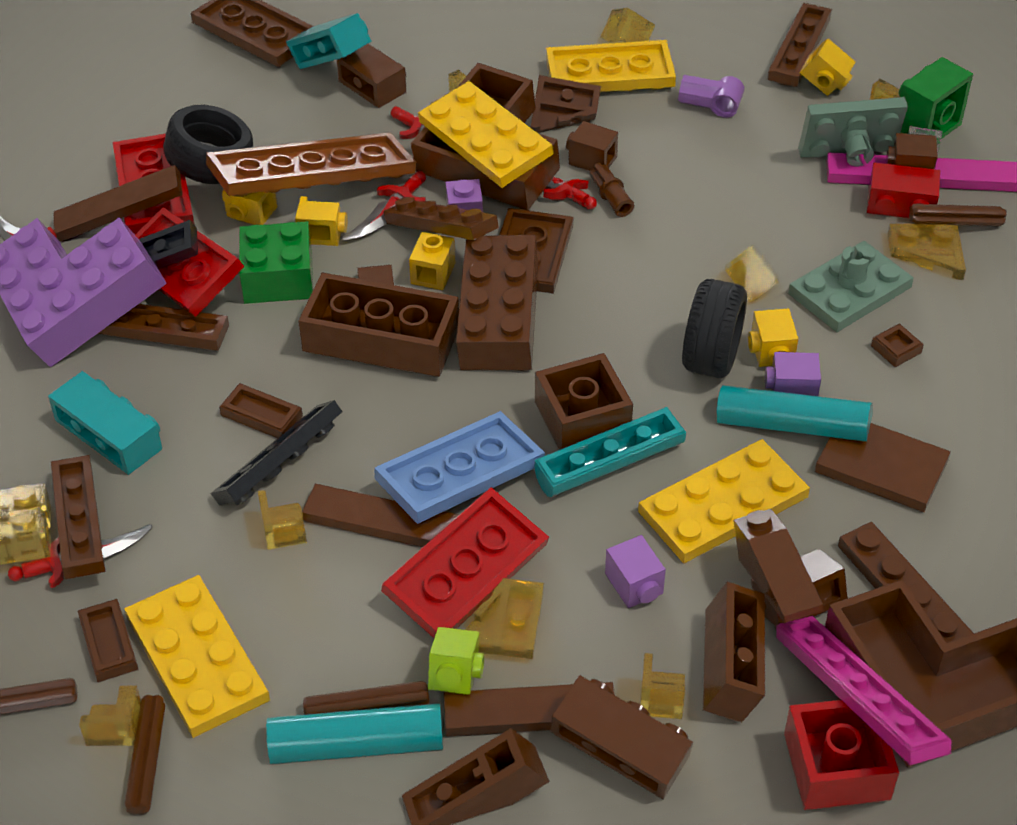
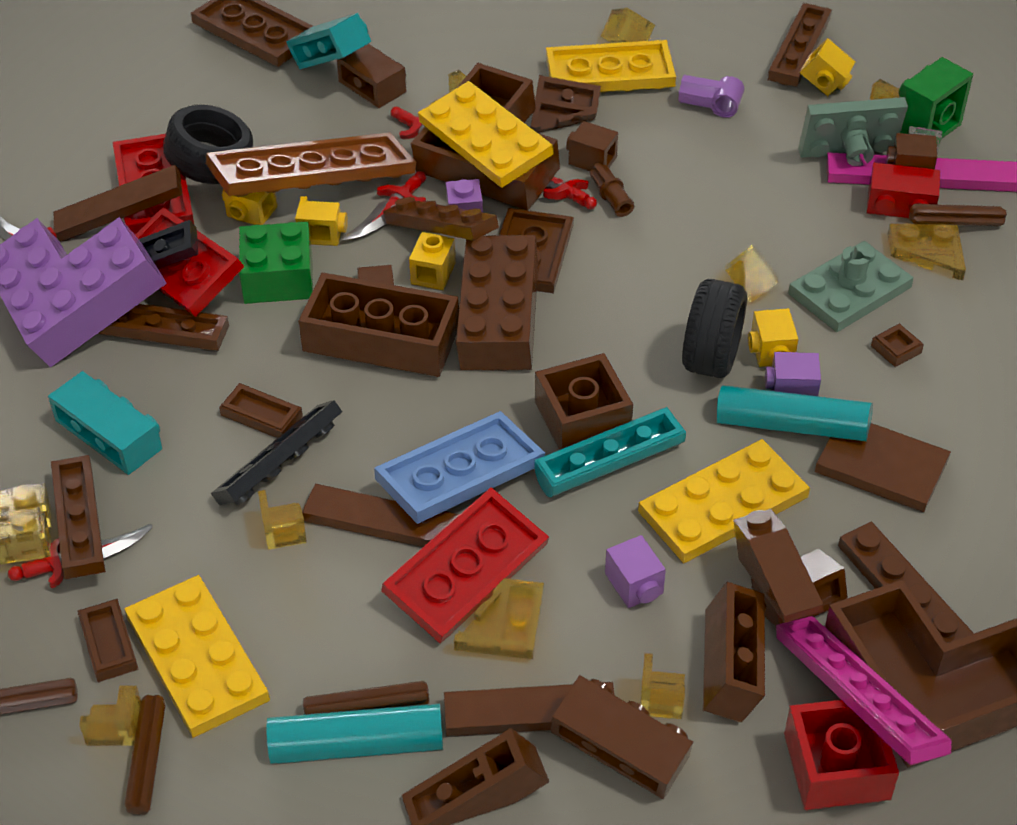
lime brick [428,627,485,694] -> none

